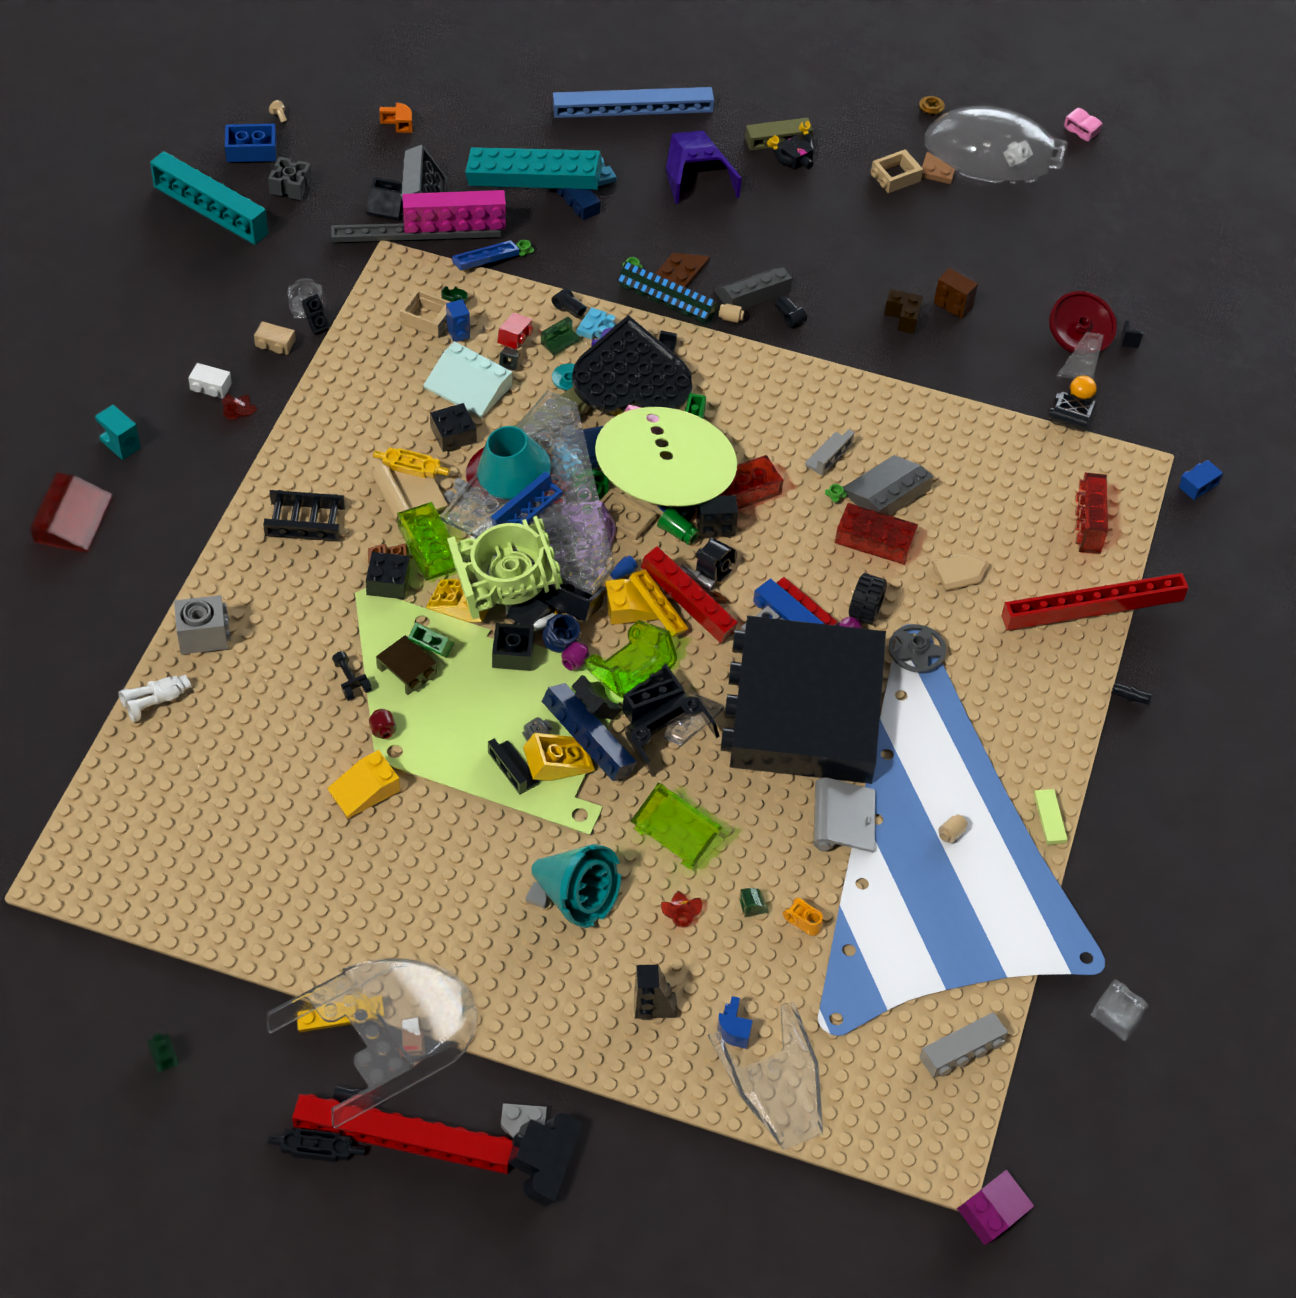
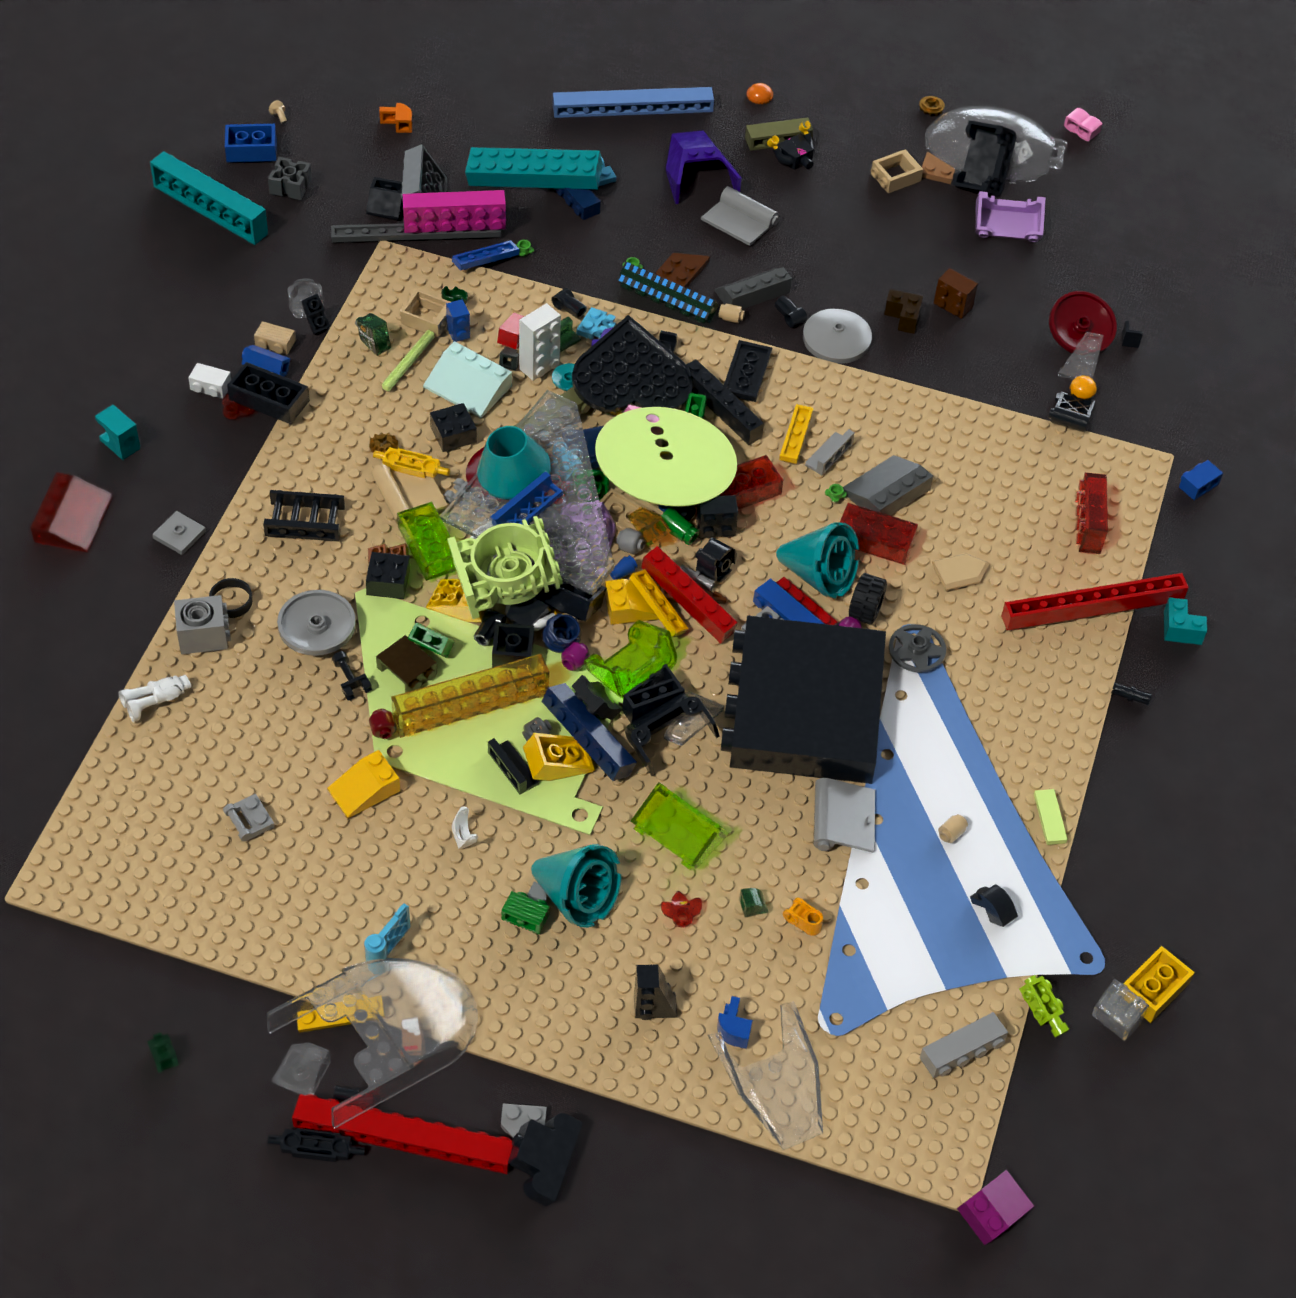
none -> light grey plate [152,511,206,555]
none -> black tyre [209,578,253,618]
none -> light grey plate [223,794,275,842]
none -> black brick [227,362,310,424]
none -> blue brick [242,345,291,377]
none -> clear slope [272,1042,331,1095]
none -> light grey dish [277,590,356,656]
none -> clear green torso [355,313,391,356]
none -> medium azure piece [364,904,410,973]
none -> pearl gold gear [369,432,398,453]
none -> yellowish green axle [382,330,435,391]
none -> clear yellow brick [391,654,549,738]
none -> white helmet [452,806,478,849]
none -> black piece [474,609,507,646]
none -> green brick [501,891,550,934]
none -> white brick [519,303,561,381]
none -> light grey head [617,528,646,555]
none -> clear yellow slope [627,506,671,547]
none -> black brick [686,359,764,445]
none -> light grey door [701,186,780,246]
none -> black plate [724,340,773,402]
none -> orange hat [747,83,774,104]
none -> teal cone [776,522,859,598]
none -> yellow plate [779,404,813,464]
none -> light grey dish [803,309,872,364]
none -> black windscreen [953,120,1016,196]
none -> black brick [970,884,1018,927]
none -> lavender windscreen [976,191,1046,242]
none -> lime brick [1019,975,1070,1038]
none -> yellow brick [1118,946,1195,1023]
none -> teal brick [1164,597,1207,645]

